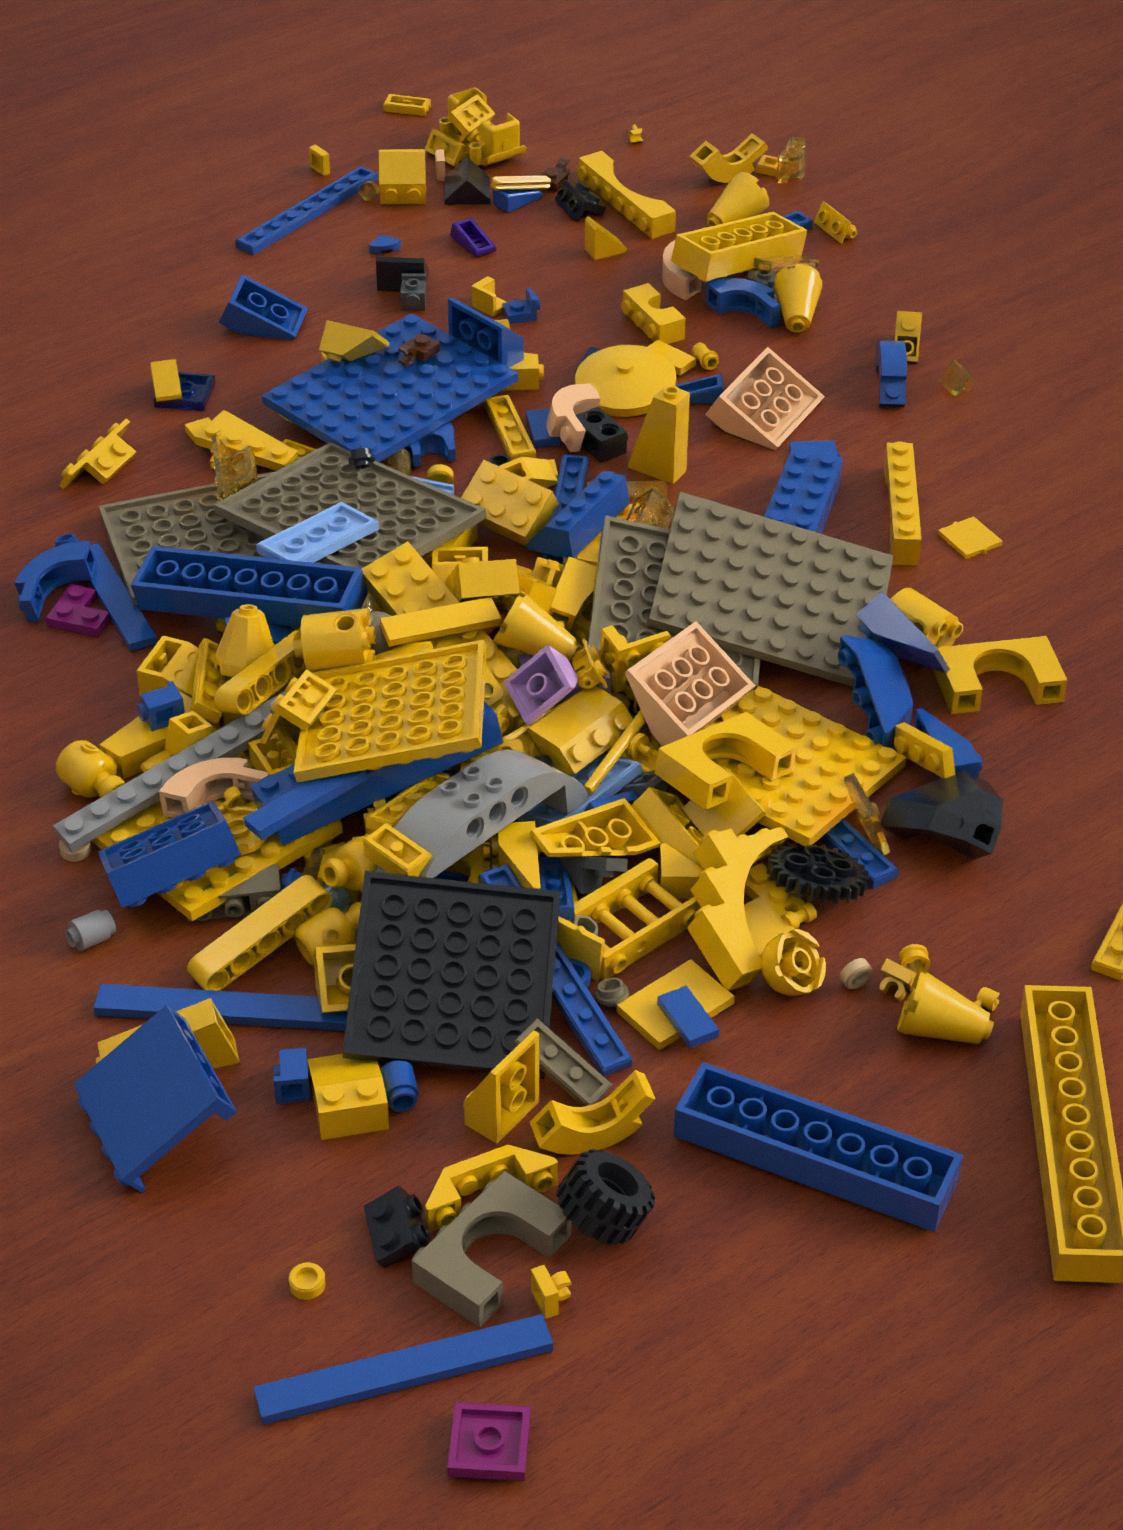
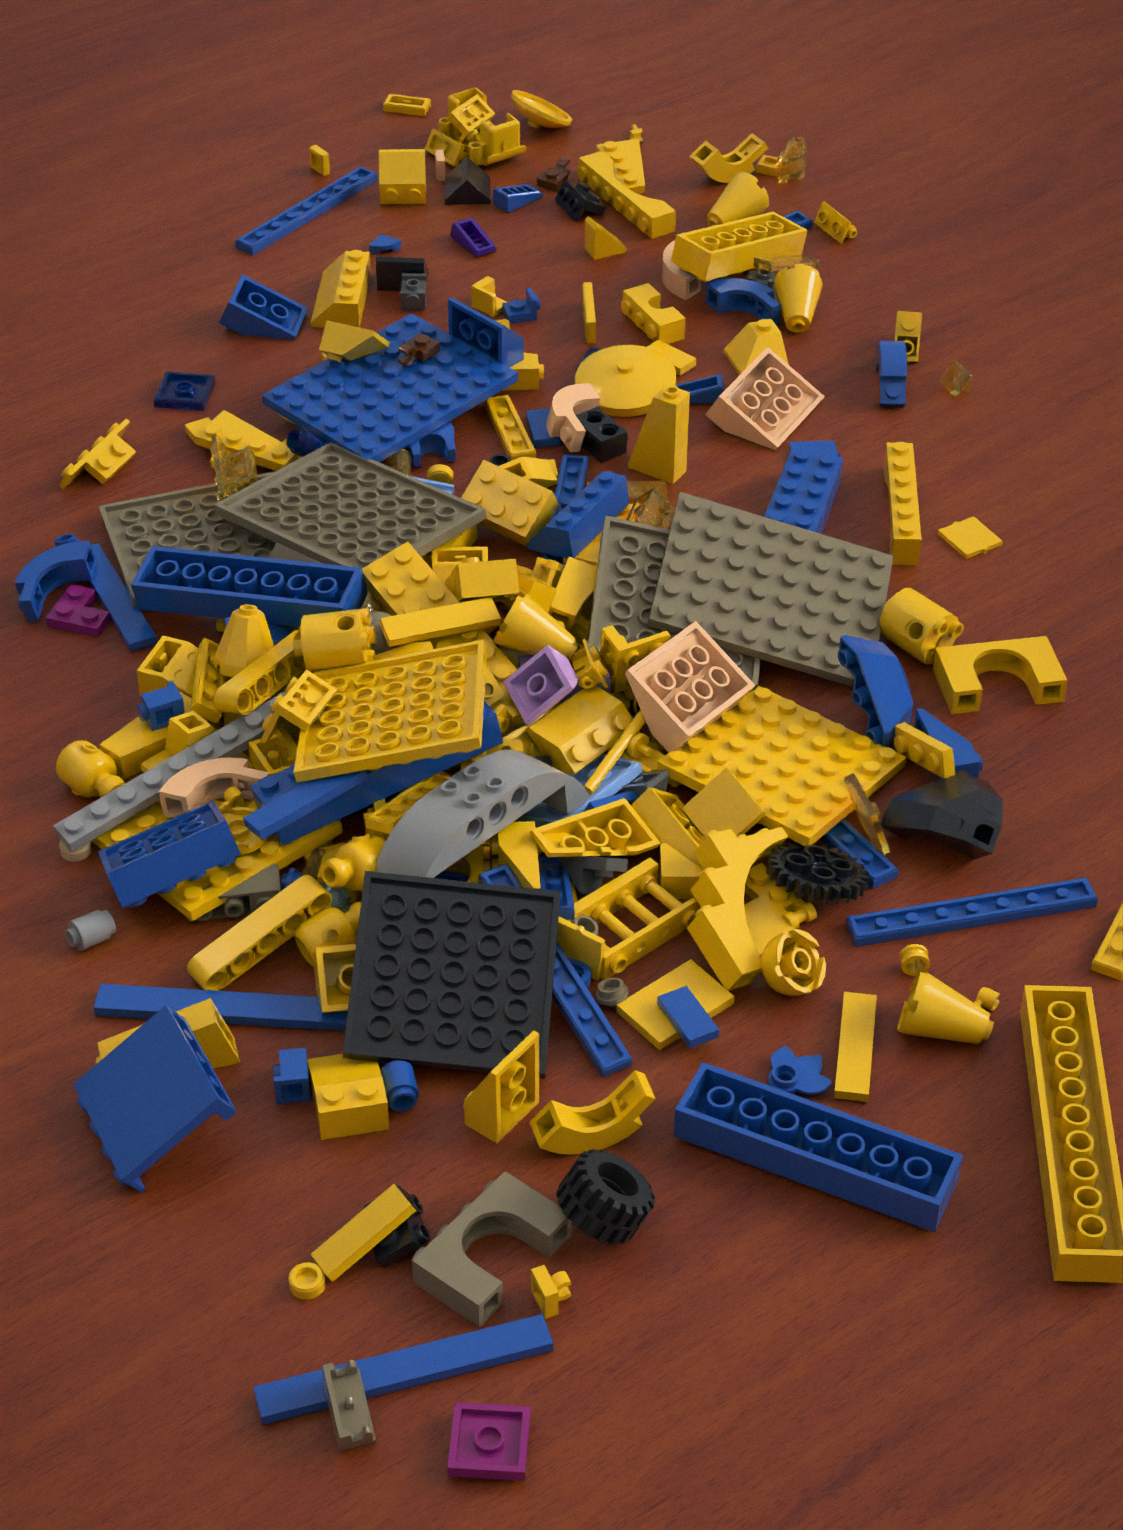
yellow slope [150,359,182,402] -> none
light blue tile [256,502,379,563] -> none
black plate [348,448,375,469] -> none
clear yellow hinge [359,181,379,201] -> none
yellow slope [363,823,431,876] -> none
yellow slope [425,1144,558,1233] -> none
yellow axle [490,176,551,191] -> none
dark tan tile [514,1018,612,1107] -> none
yellow arch [655,712,797,810] -> none
yellow pin [692,342,719,370] -> none
tan tile [839,958,873,989] -> none
slope [856,591,950,673] -> none
yellow tile [880,958,916,1001] -> none
none -> clear blue brick [286,428,326,457]
none -> yellow slope [310,250,371,328]
none -> yellow tile [311,1184,416,1282]
none -> dark tan hinge [322,1360,376,1451]
none -> yellow dish [511,90,572,129]
none -> yellow tile [582,282,596,344]
none -> yellow wing [596,139,645,194]
none -> yellow slope [724,319,789,375]
none -> blue plate [767,1046,831,1095]
none -> yellow tile [834,992,877,1102]
none -> blue tile [845,878,1098,947]

